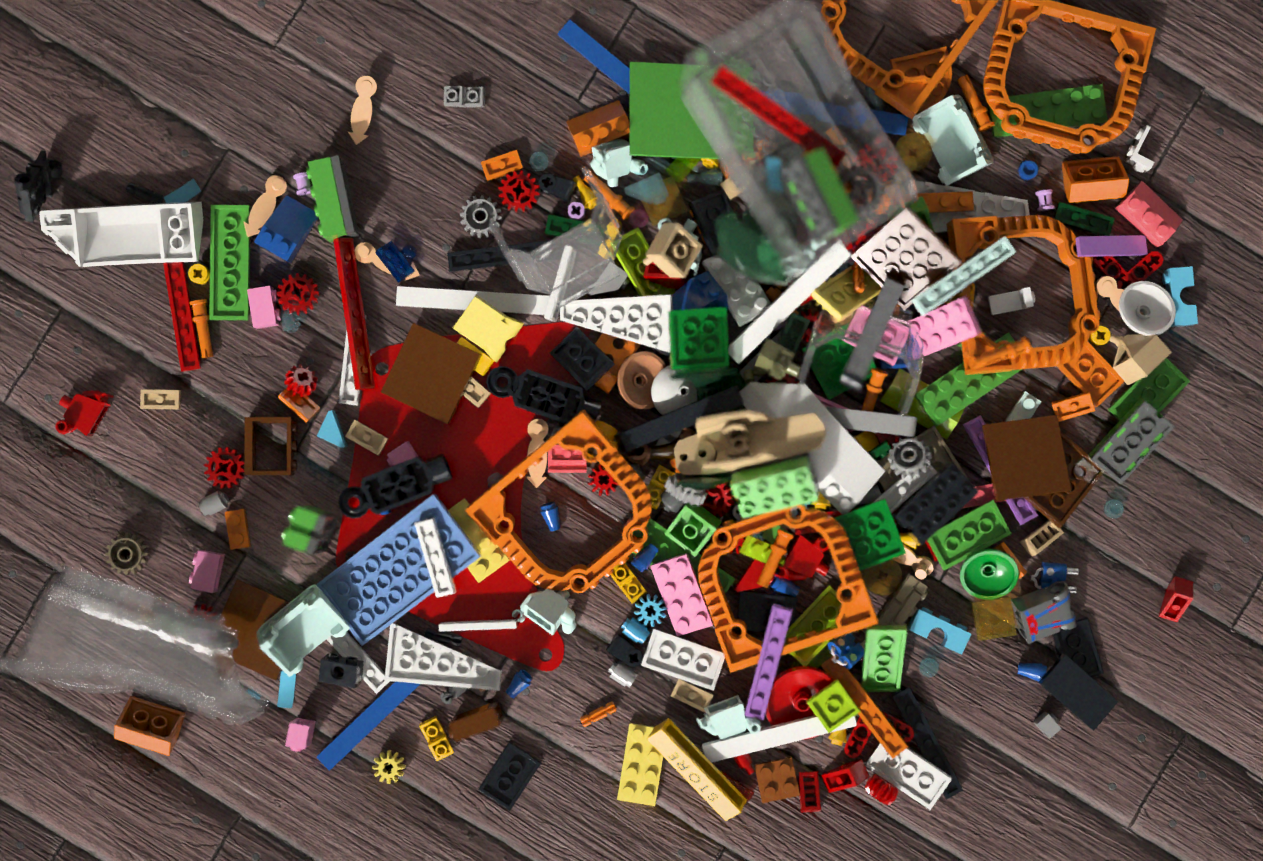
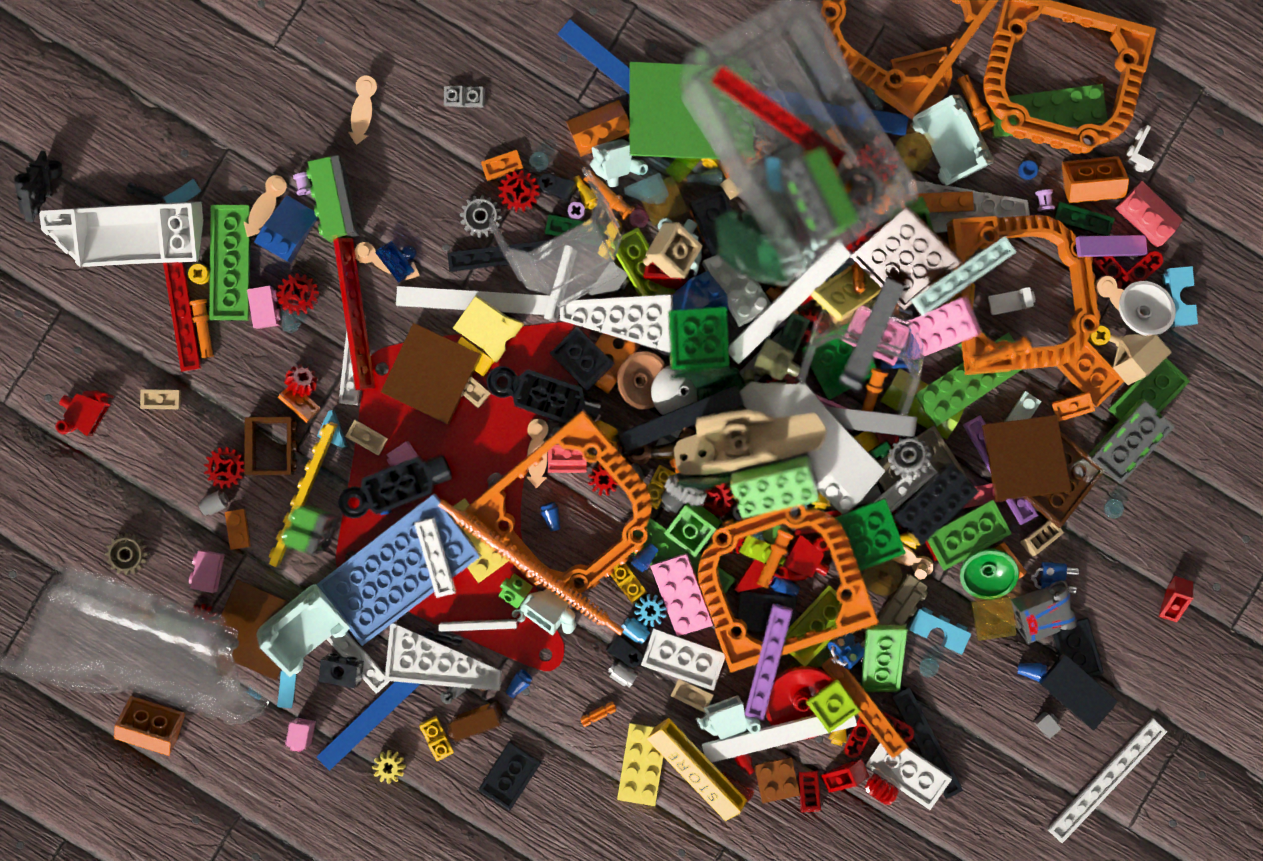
none -> yellow plate [269,422,338,567]
none -> orange hose [438,500,624,635]
none -> bright green brick [498,573,533,609]
none -> white tile [1047,718,1167,843]

